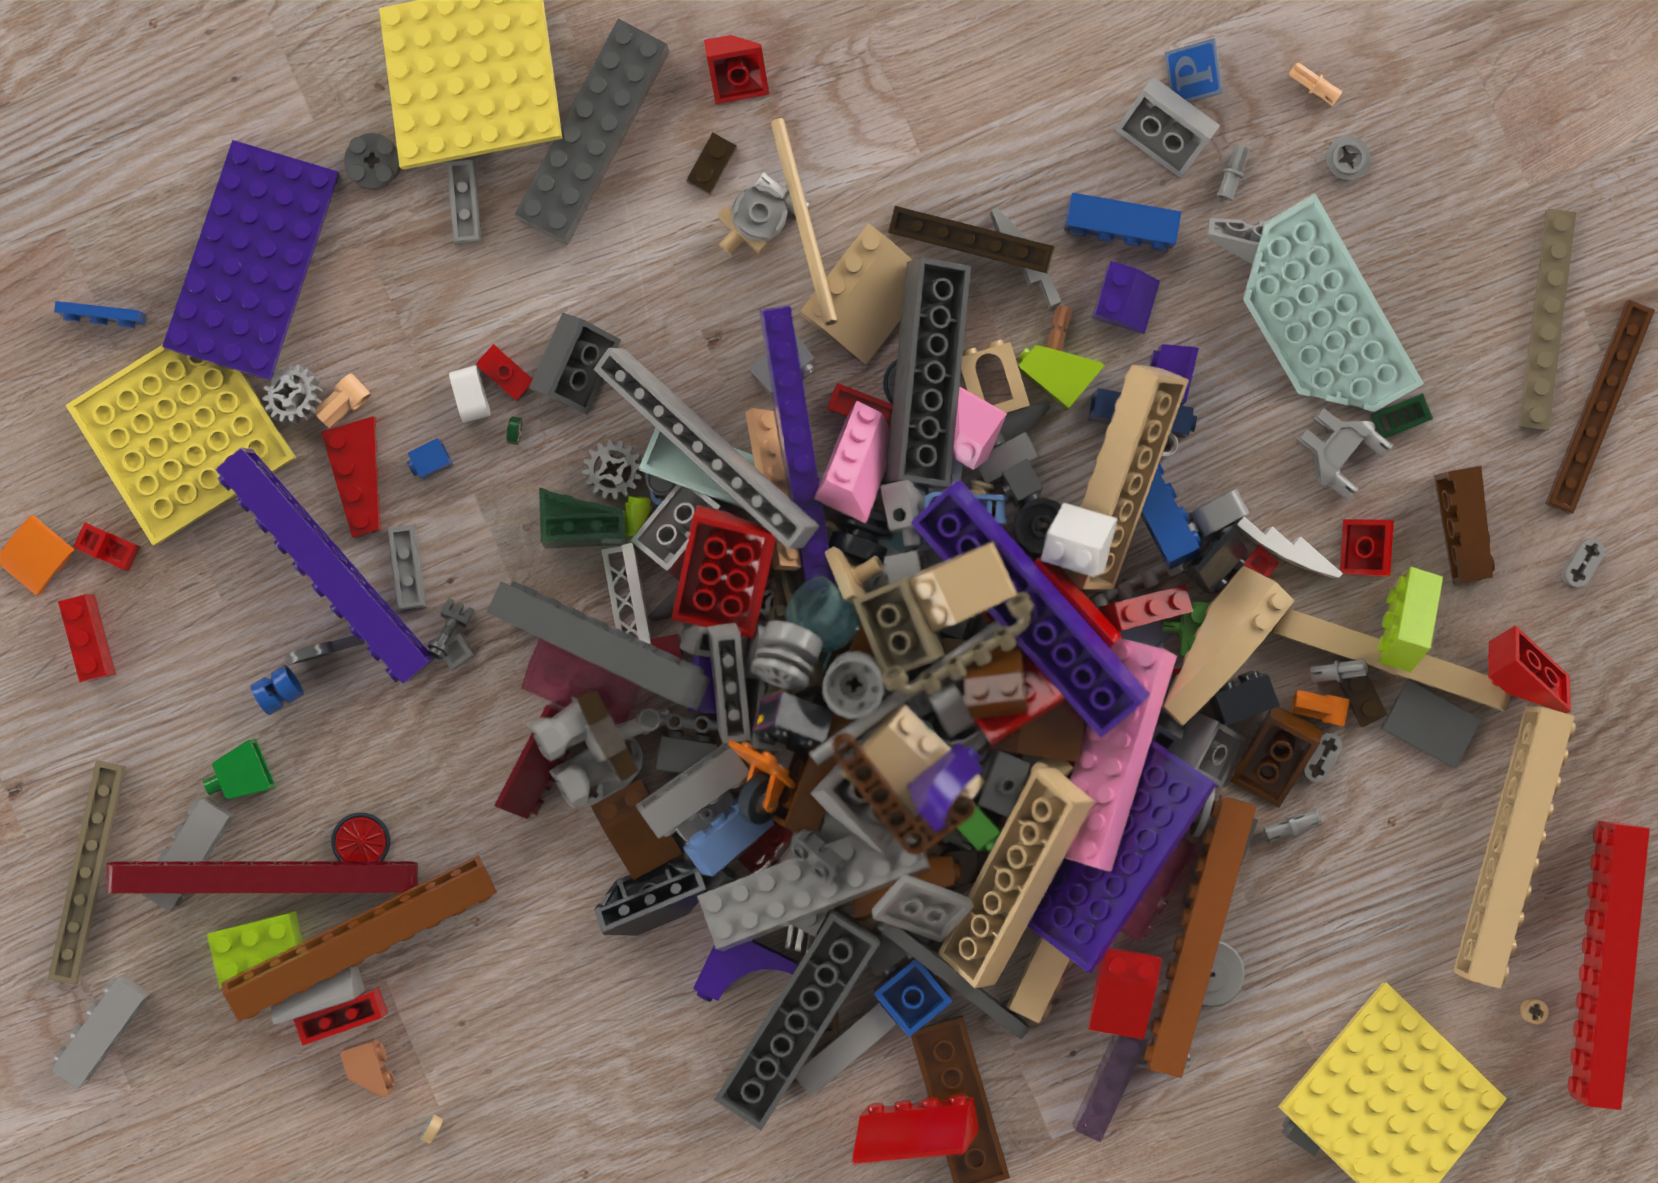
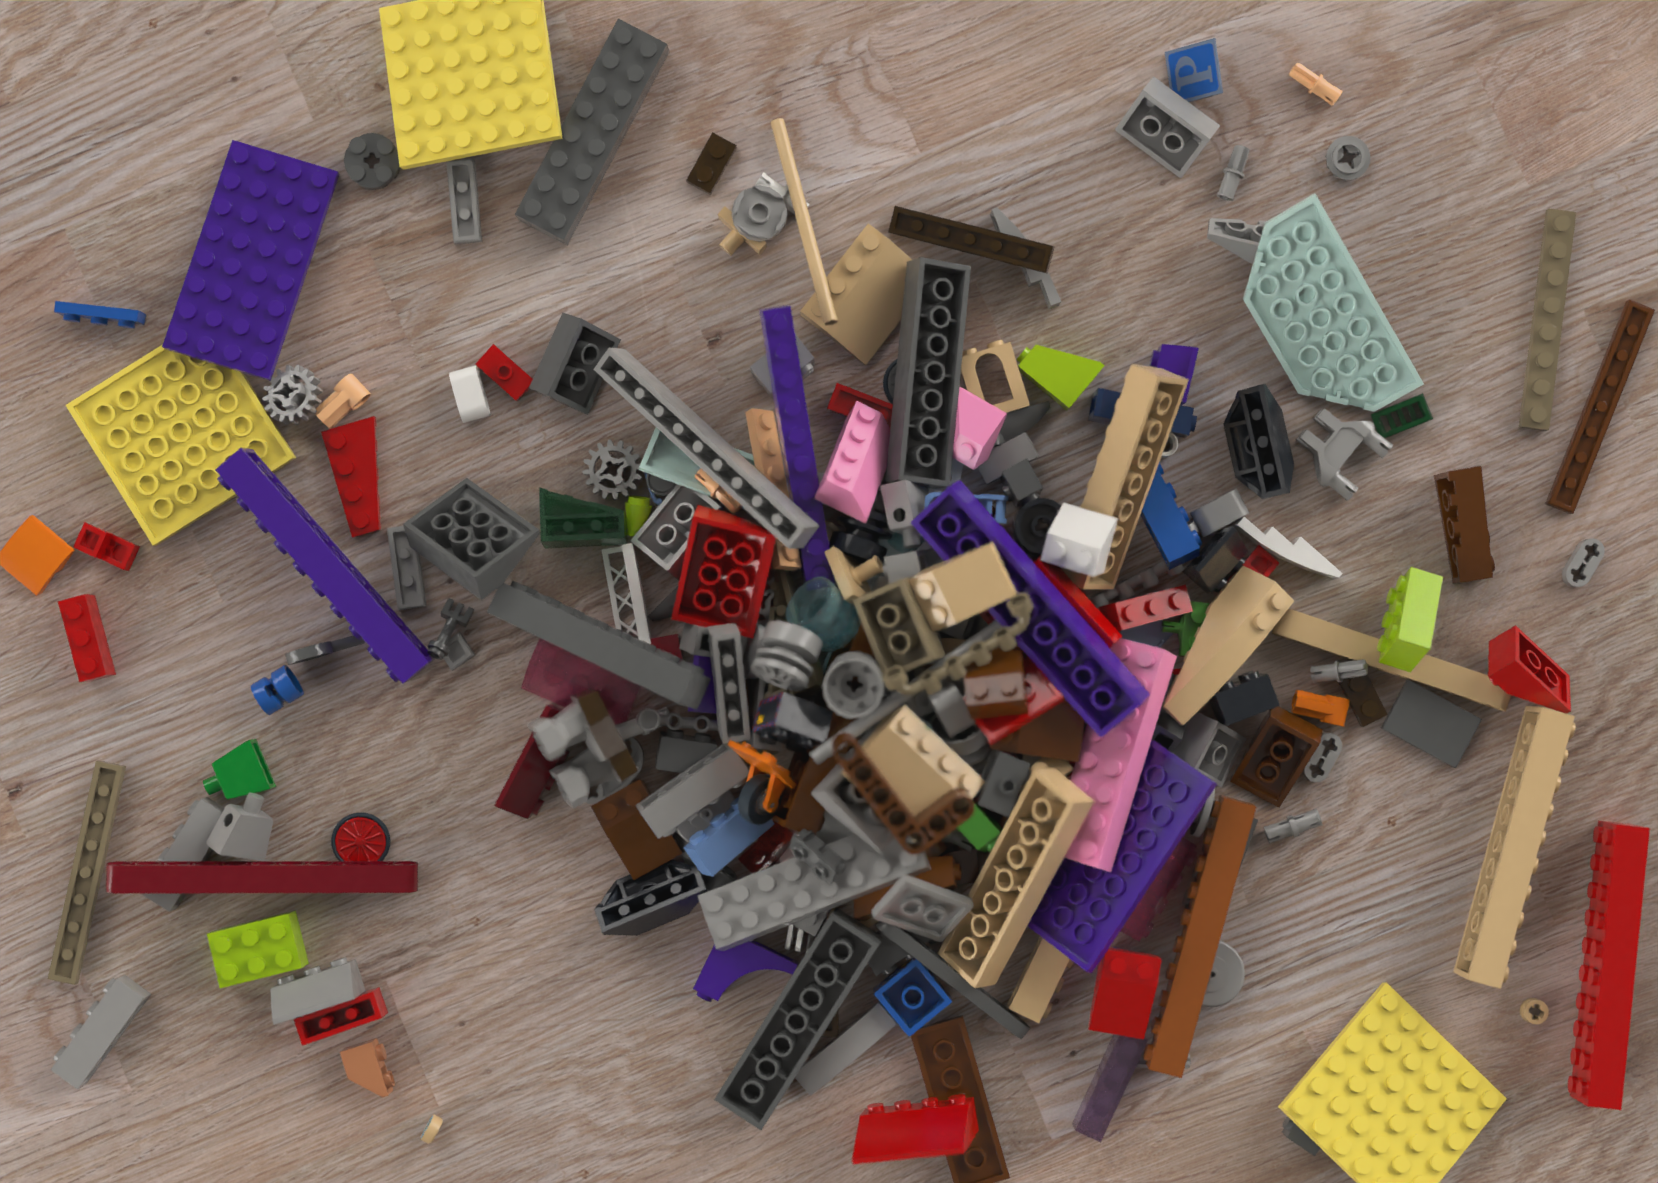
dark orange brick [221,855,497,1022] -> none
blue brick [407,438,454,480] -> none
dark green tile [506,416,523,445] -> none
red slope [704,35,770,104] -> none
dark purple arch [907,741,982,832] -> none
tan bush [970,480,994,495] -> none
nougat piece [1046,305,1072,351] -> none
blue brick [1064,192,1182,251] -> none
dark purple slope [1091,261,1160,334] -> none
red slope [1339,519,1394,577] -> none
none -> light grey torso [206,793,273,861]
none -> dark grey slope [403,478,540,600]
none -> light nougat axle [695,468,743,513]
none -> black wedge [1223,384,1294,499]

